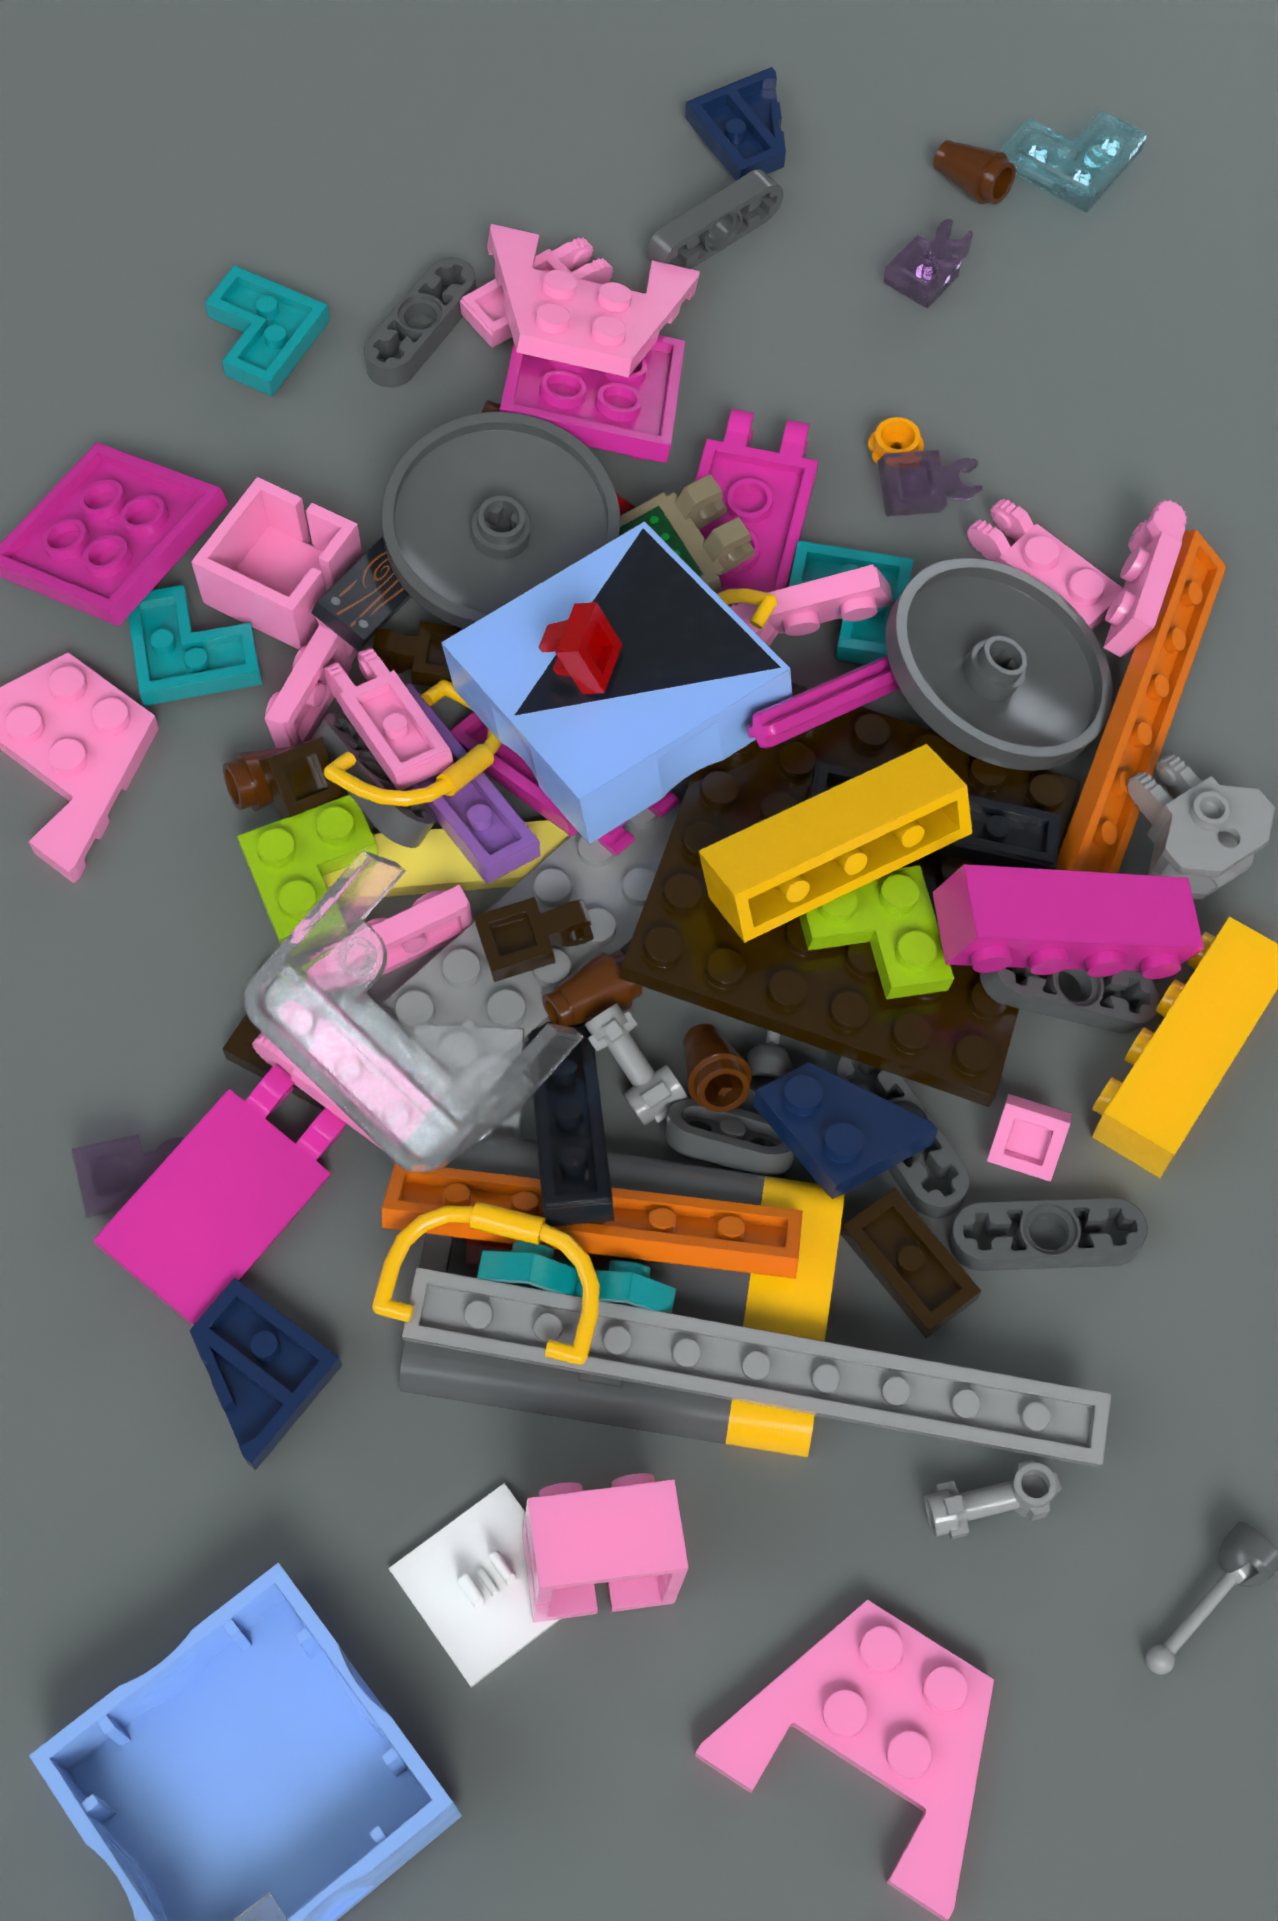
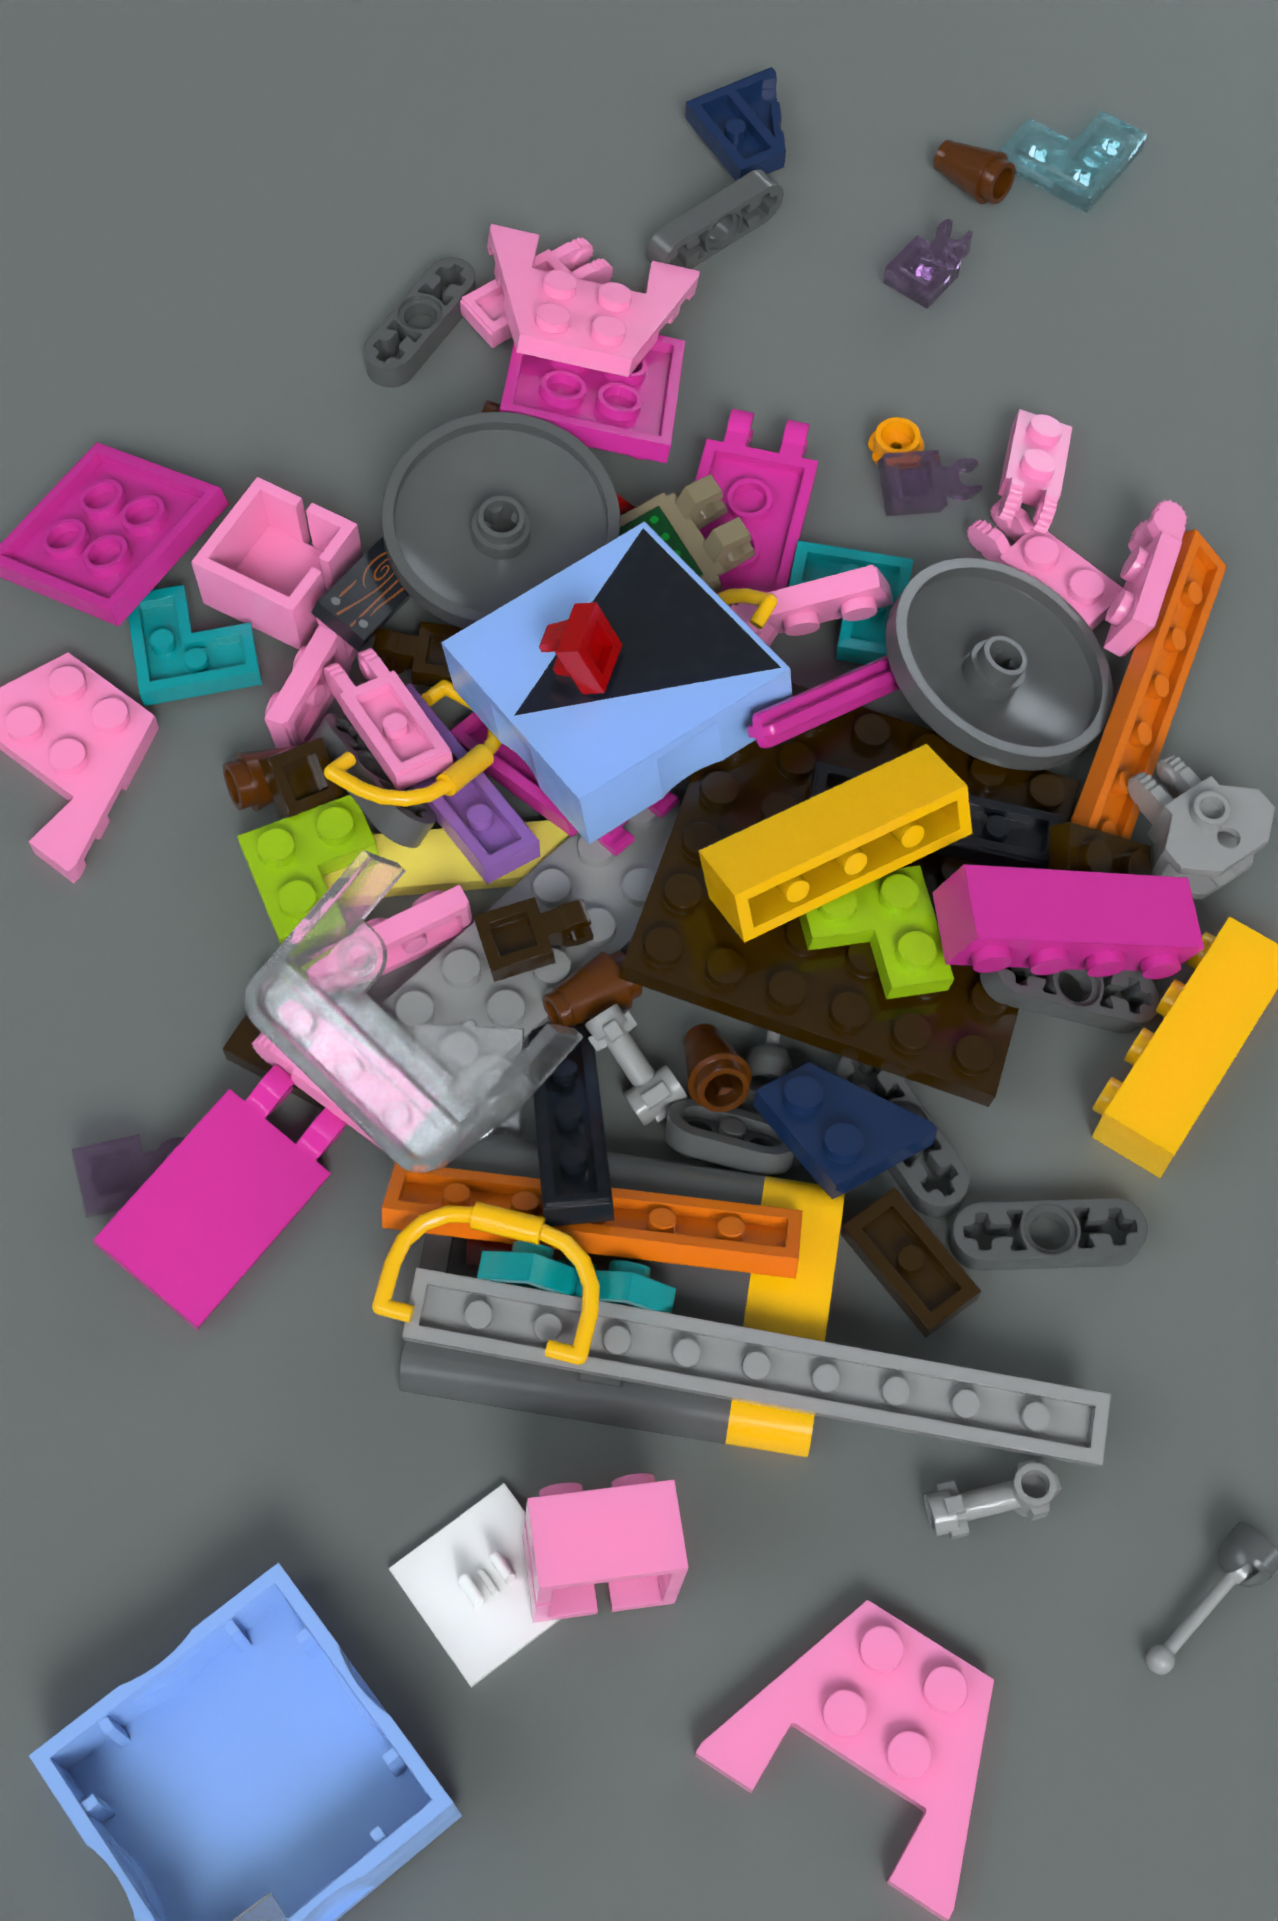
dark blue wing [189,1278,342,1470] -> none
teal plate [205,265,330,397] -> none
bright pink plate [987,1094,1072,1182] -> none
none -> bright pink hinge [998,409,1073,534]
none -> dark brown plate [1049,822,1153,875]

